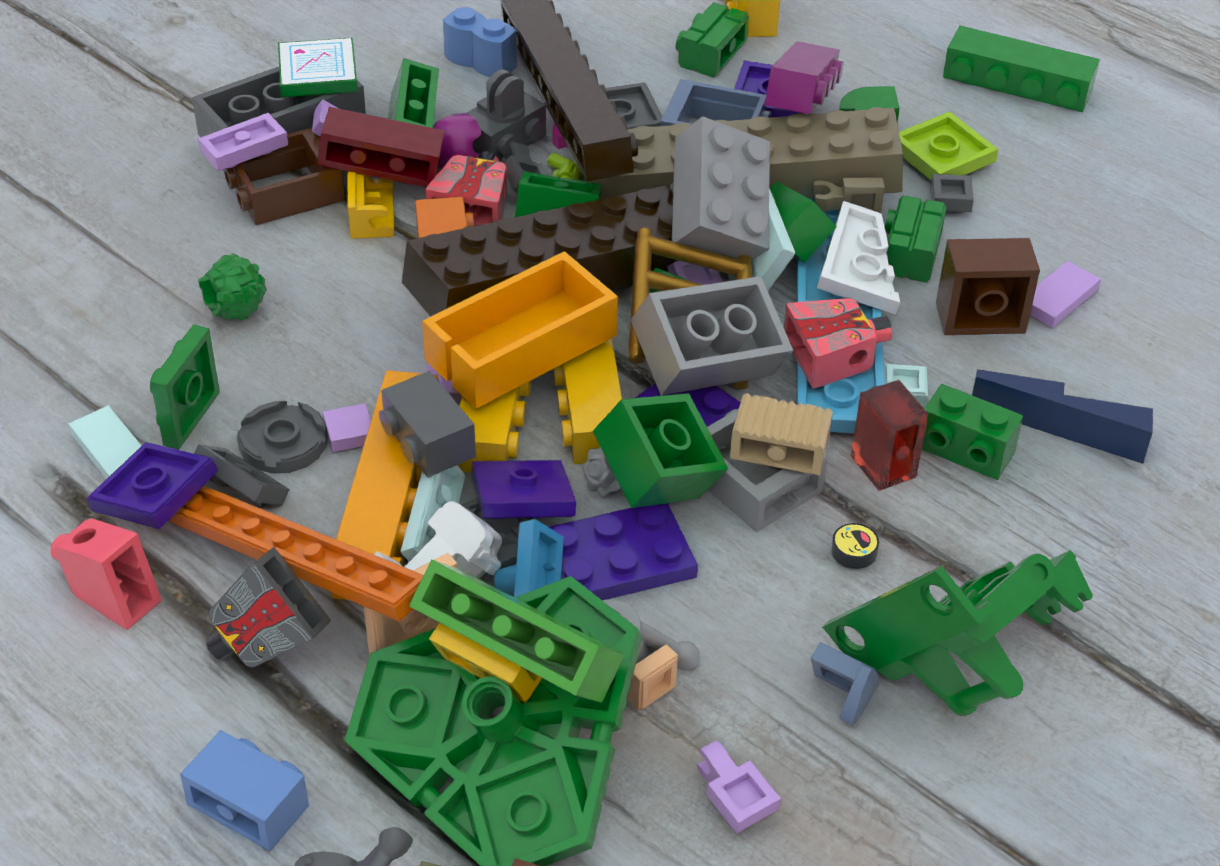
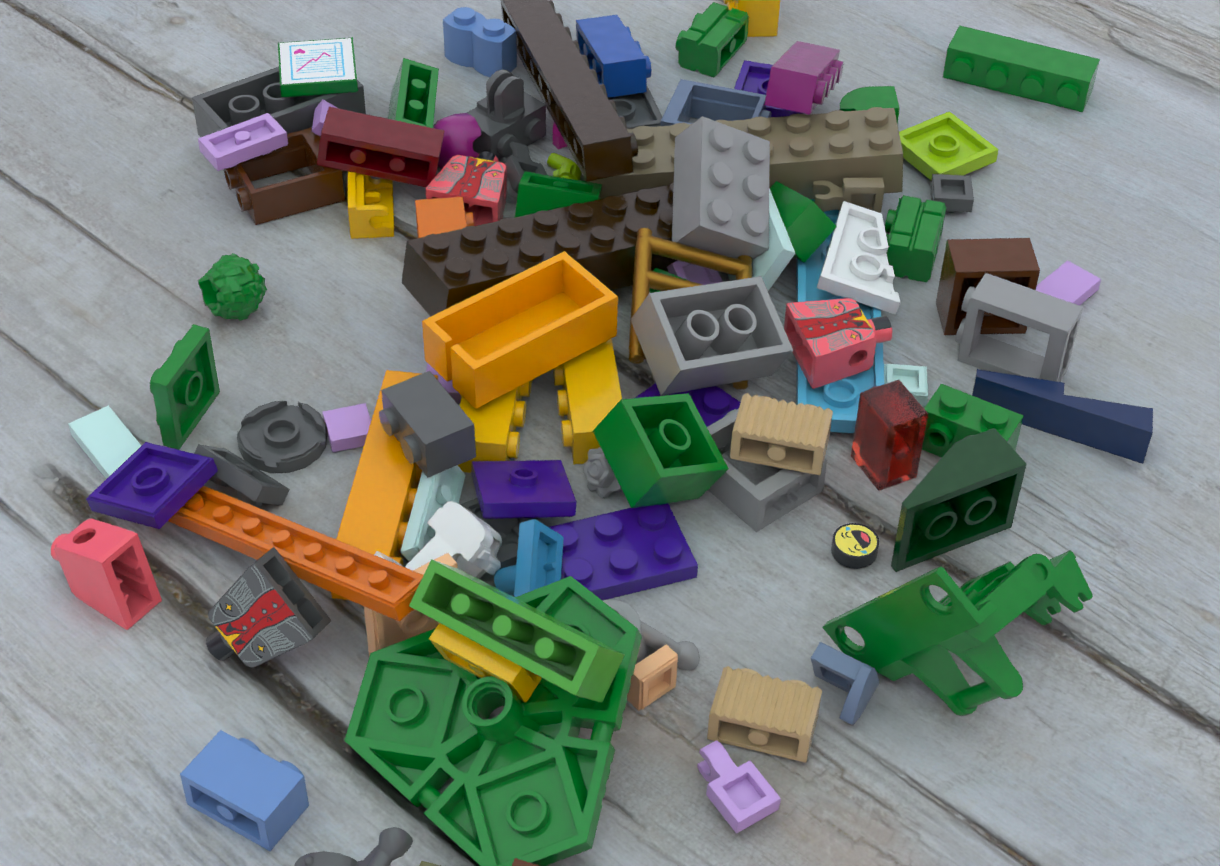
none -> blue brick [576,15,652,98]
none -> tan brick [707,666,822,763]
none -> dark green slope [891,428,1027,572]
none -> light grey window [955,273,1083,382]

